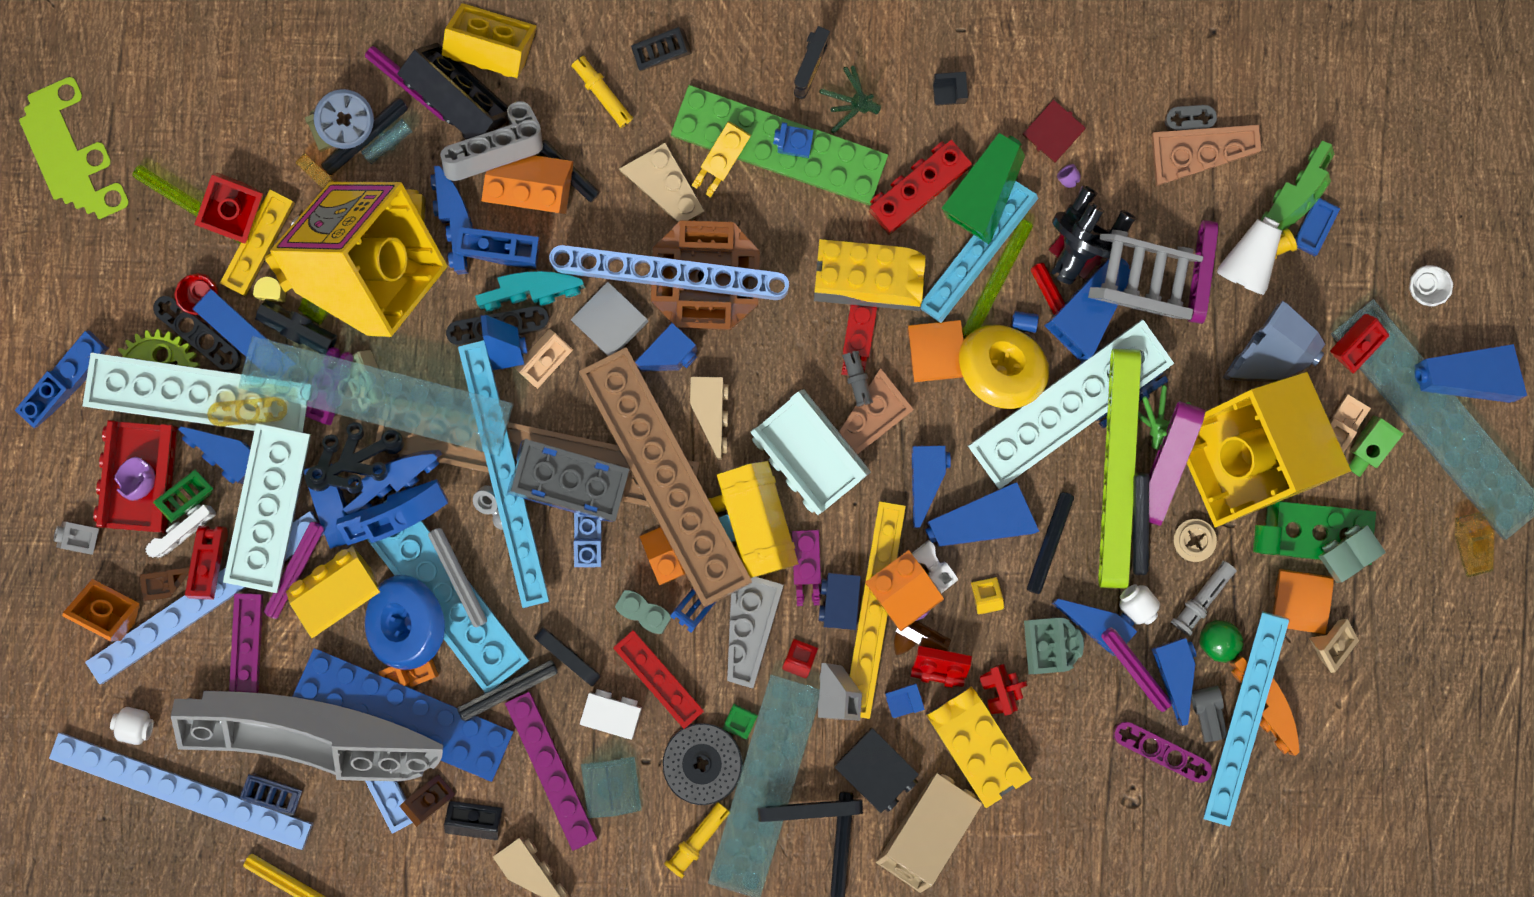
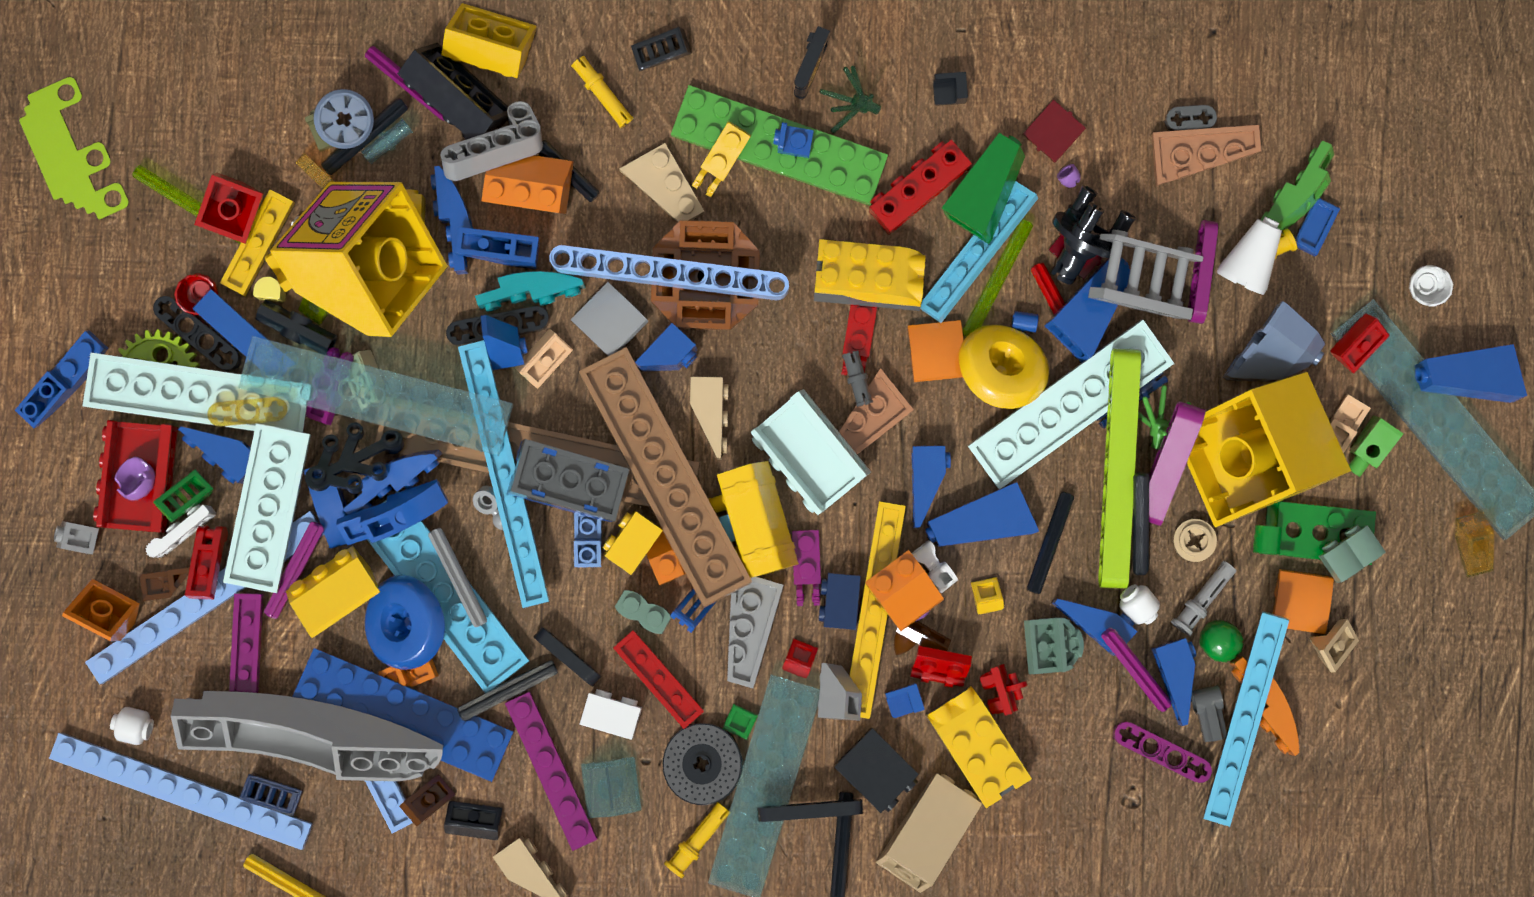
none -> yellow slope [603,511,663,575]

